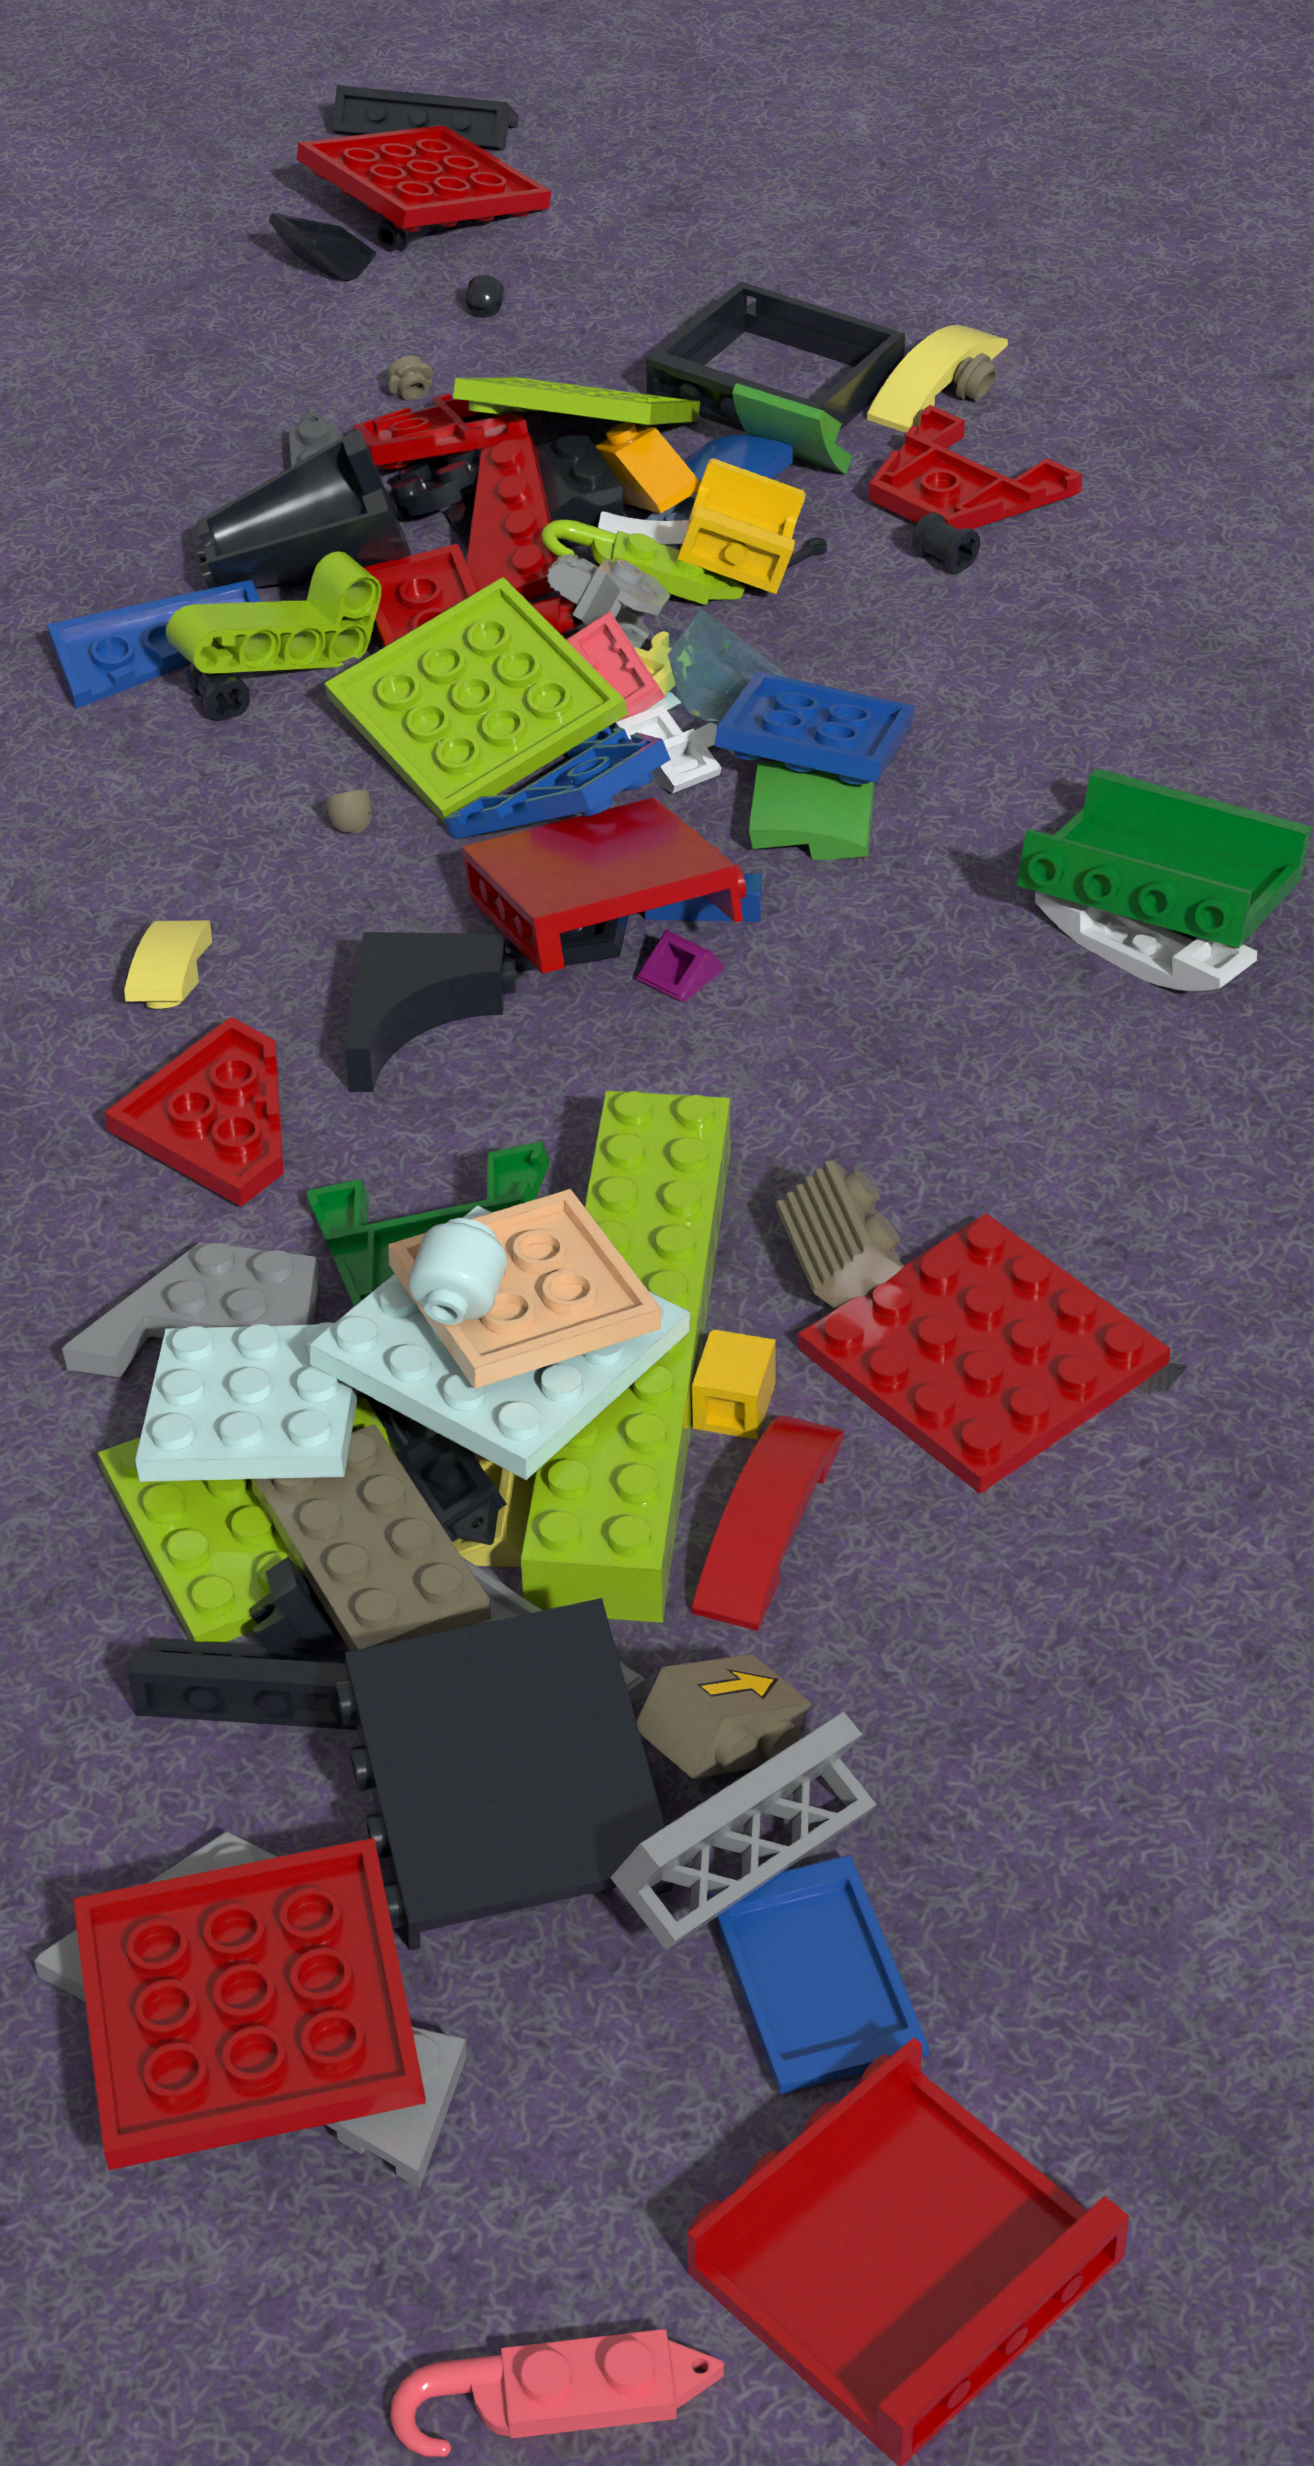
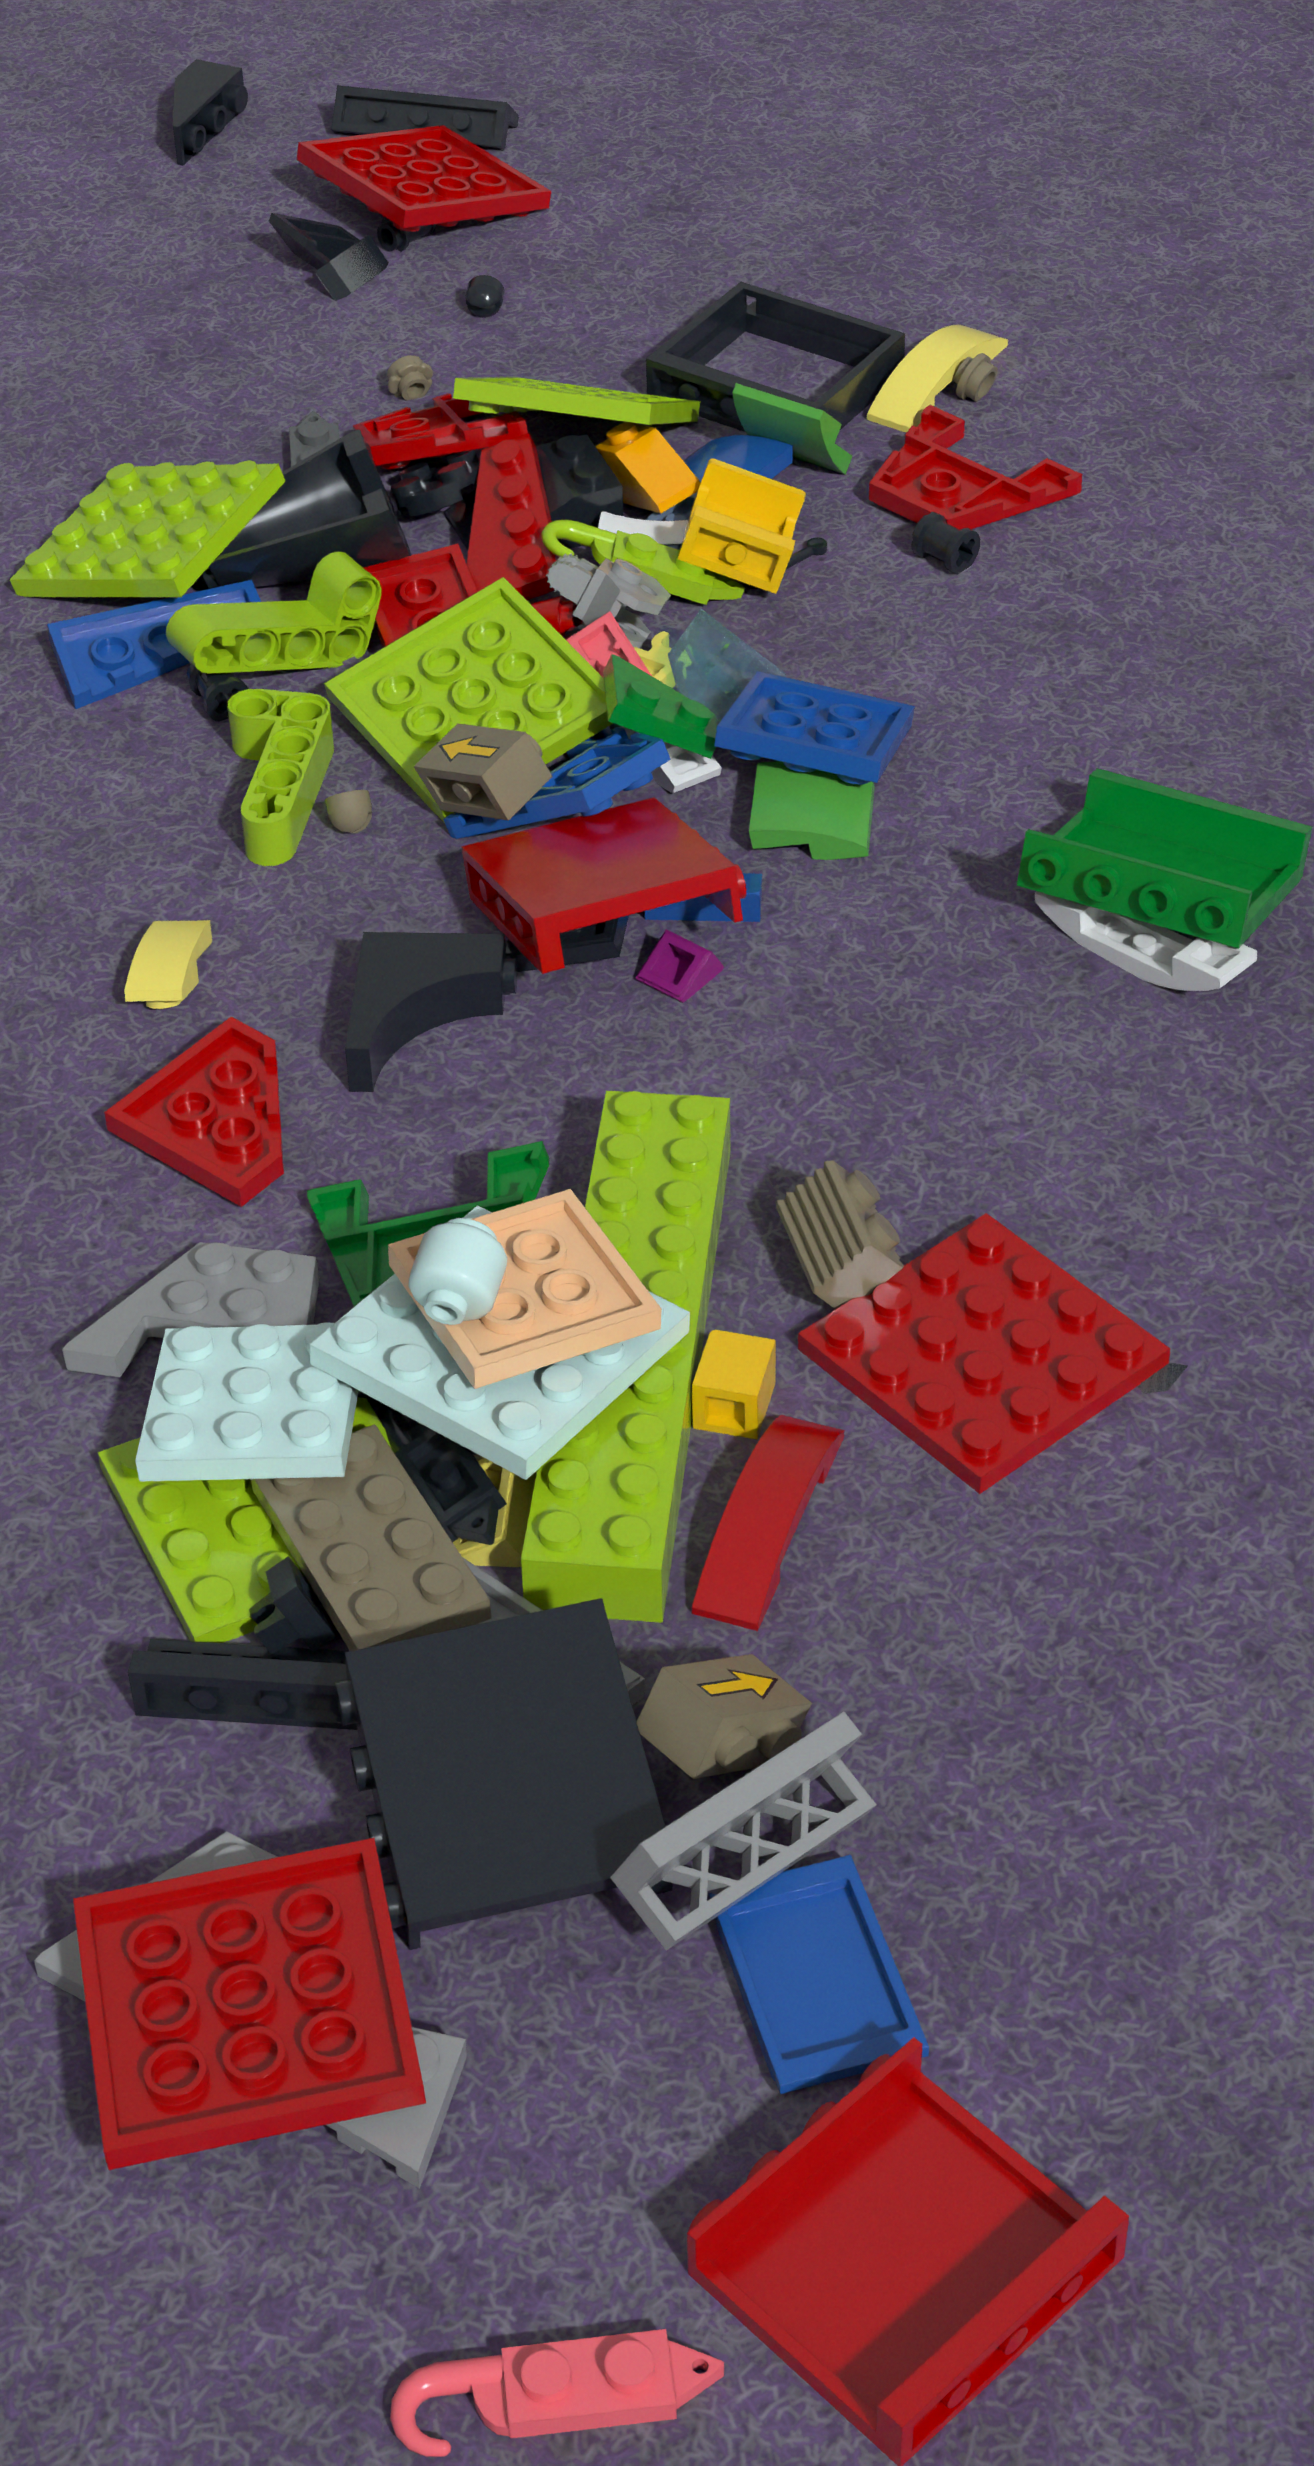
none -> lime plate [10,461,285,597]
none -> black slope [173,59,248,166]
none -> lime beam [228,689,334,866]
none -> black sticker [316,235,389,301]
none -> dark tan brick [414,724,553,821]
none -> green wing [603,654,717,759]

